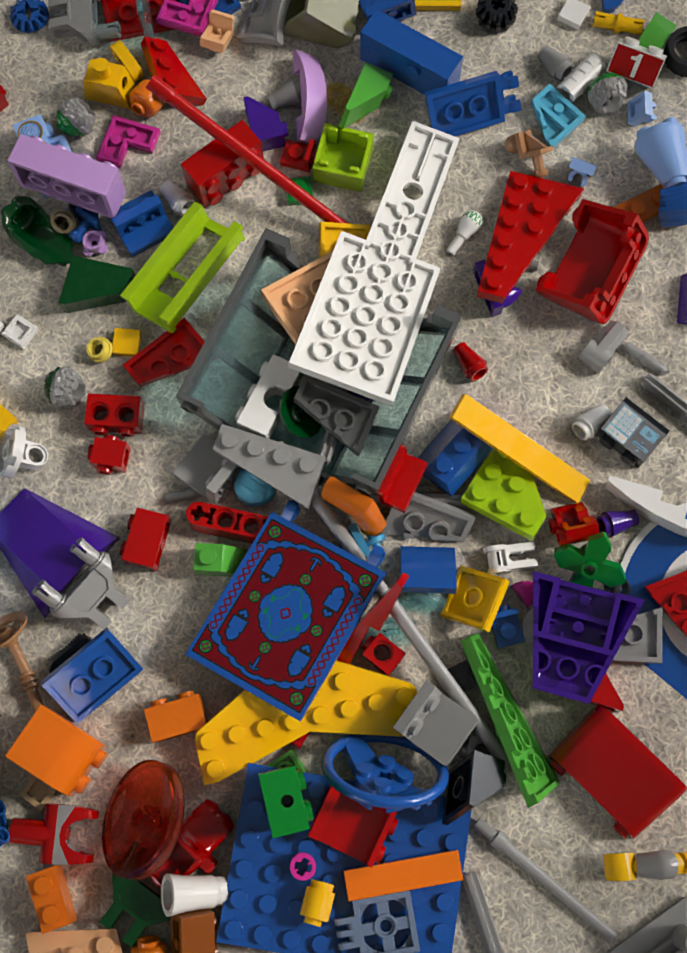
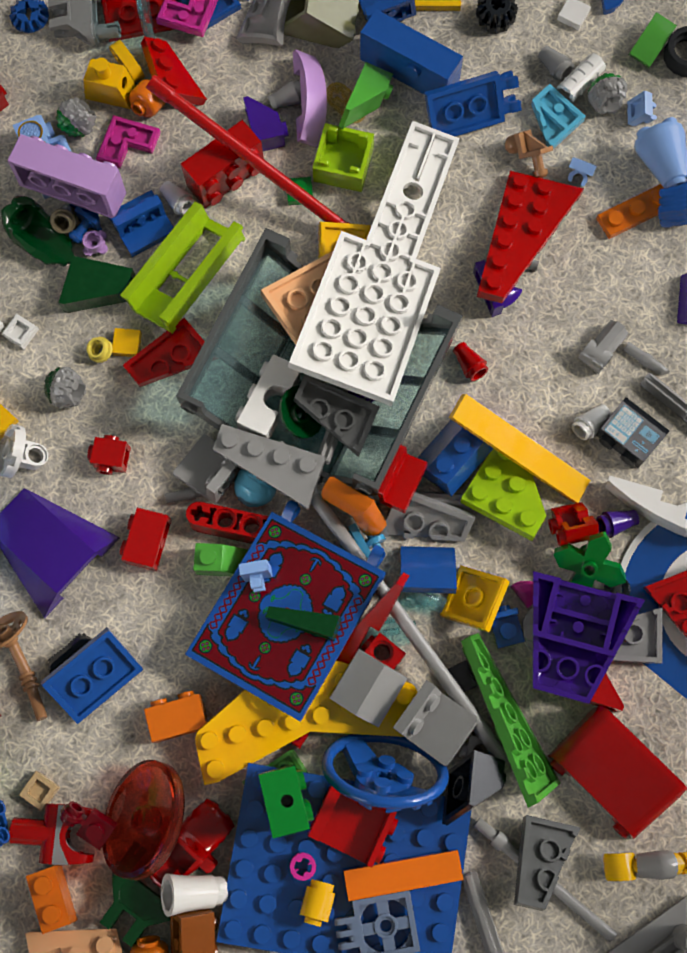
orange brick [5,704,108,796] -> none
light grey connector [32,537,130,629] -> none
red brick [84,393,145,437] -> none
light nougat bracket [200,9,234,53] -> none
red bracket [280,139,317,173] -> none
white piece [446,210,483,256] -> none
white piece [483,542,539,576] -> none
red windscreen [536,199,649,325] -> none
yellow pin [592,11,645,36] -> none
red brick [606,37,667,89] -> none
none -> dark red plate [60,801,118,851]
none -> light blue tile [239,559,273,593]
none -> dark green piece [265,606,342,641]
none -> light grey slope [329,649,407,728]
none -> dark grey wing [514,815,580,911]

